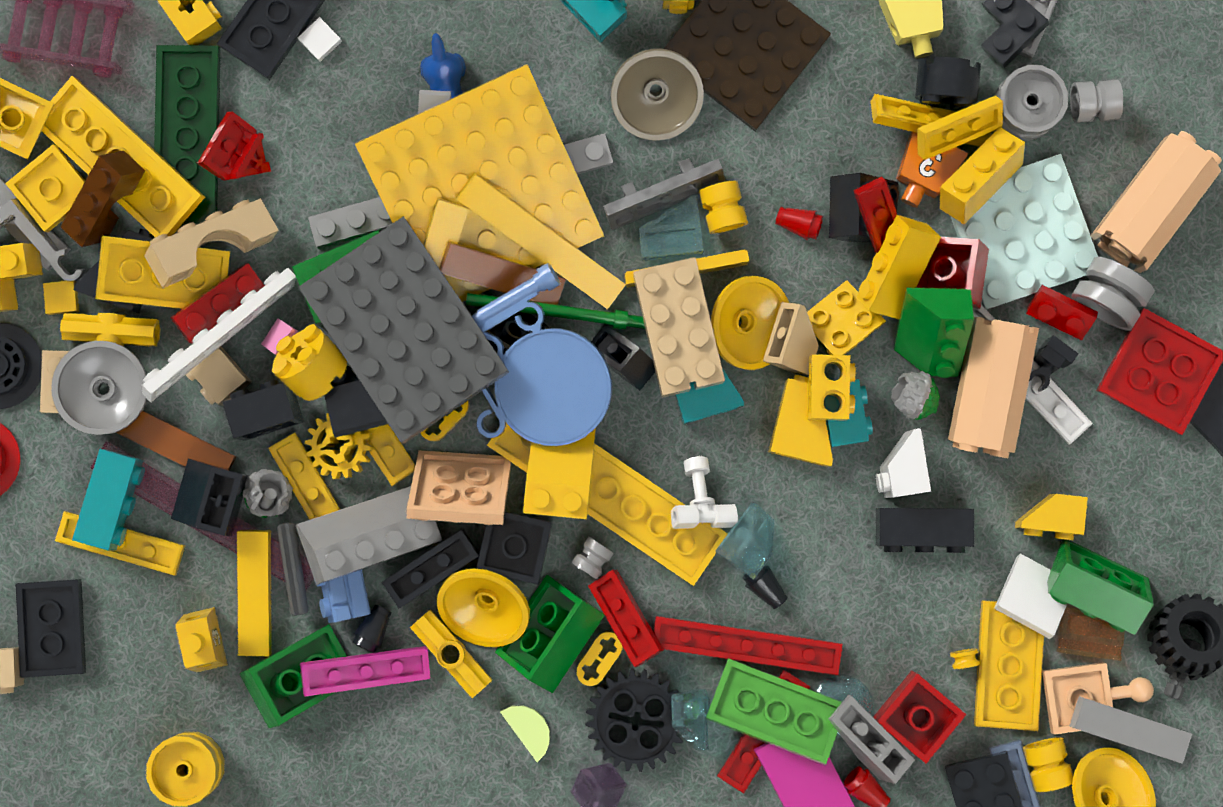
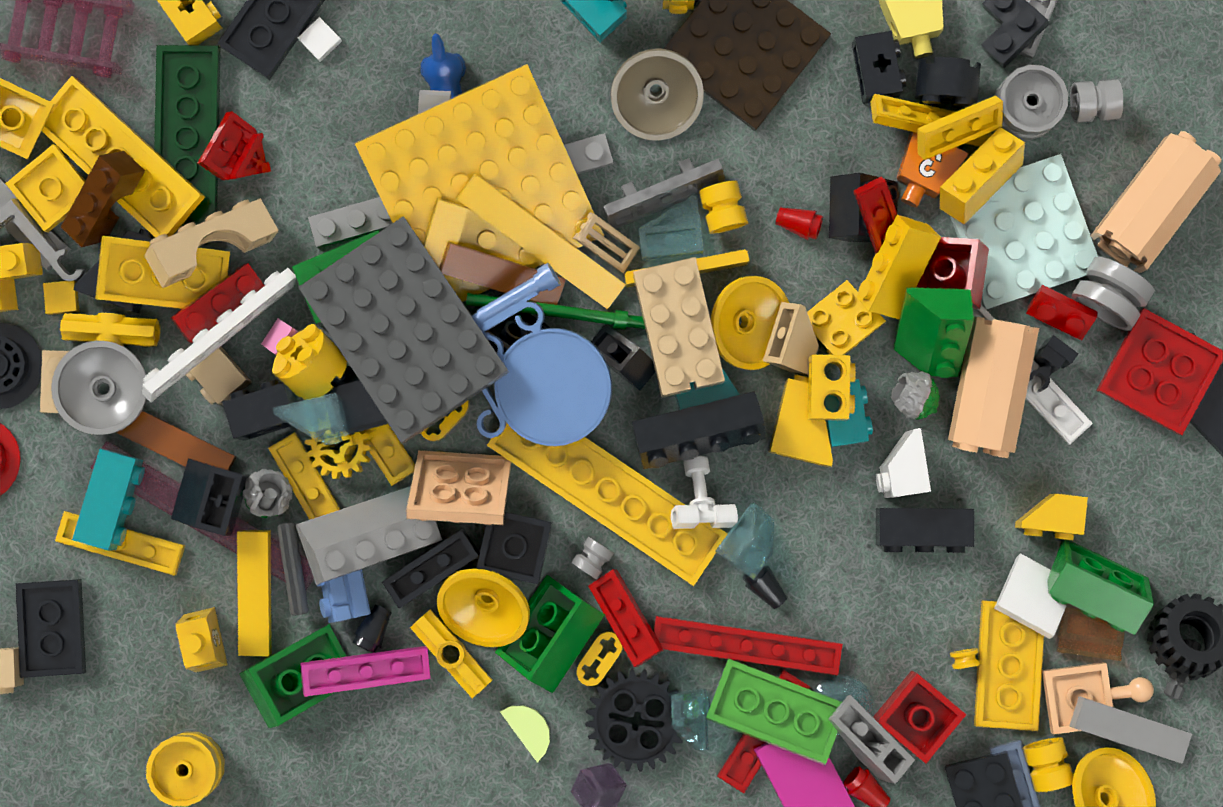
yellow slope [523,428,596,519] -> none
none -> clear light blue slope [273,393,349,445]
none -> tan tile [573,212,640,273]
none -> black slope [632,391,766,470]
none -> black brick [852,30,906,104]

